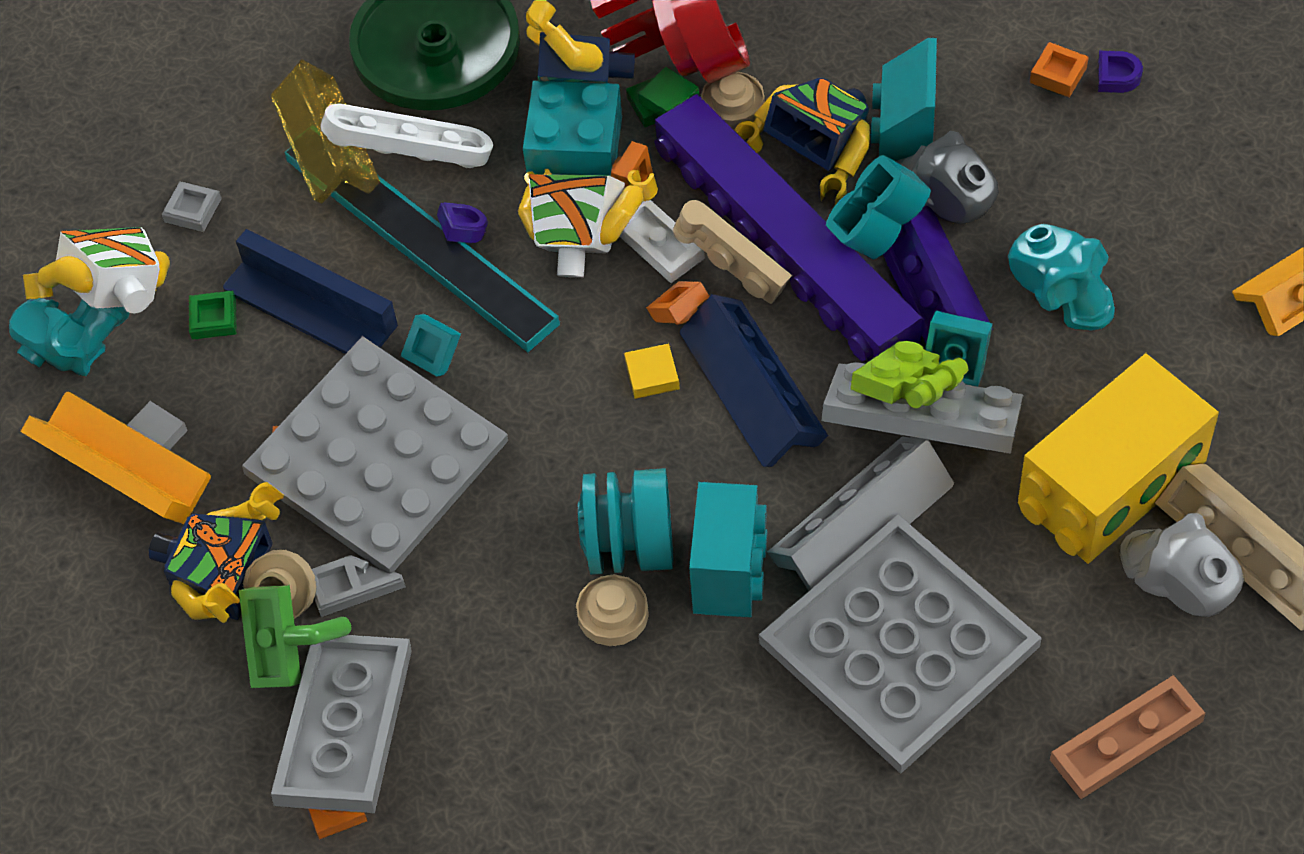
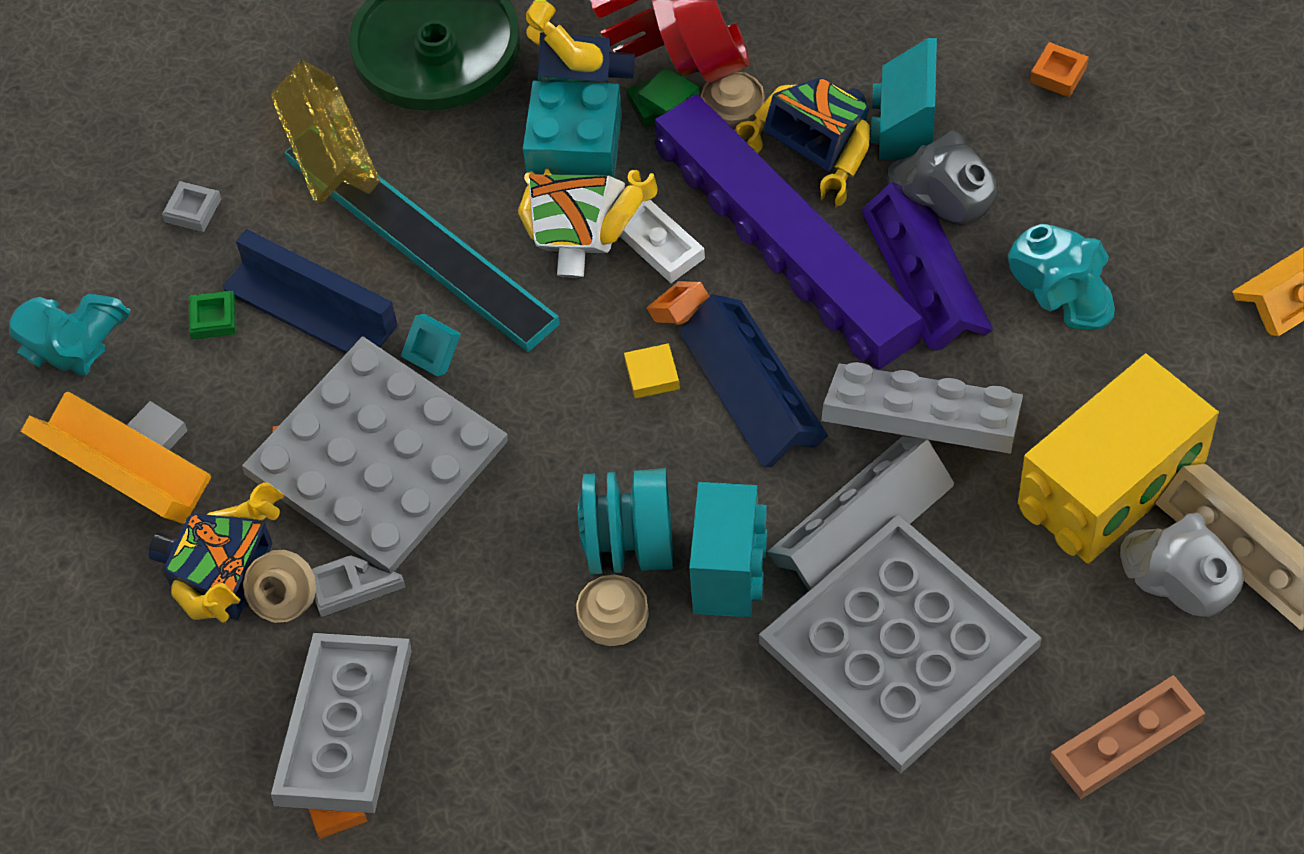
torso [23,227,170,314] -> none
bright green plate [239,585,351,688] -> none
white plate [321,104,493,168] -> none
dark purple tile [437,202,488,243] -> none
orange plate [611,141,653,188] -> none
tan plate [673,200,792,304] -> none
teal brick [826,155,931,260] -> none
lime plate [850,341,968,408] -> none
teal piece [926,311,993,387] -> none
dark purple tile [1098,50,1143,93] -> none

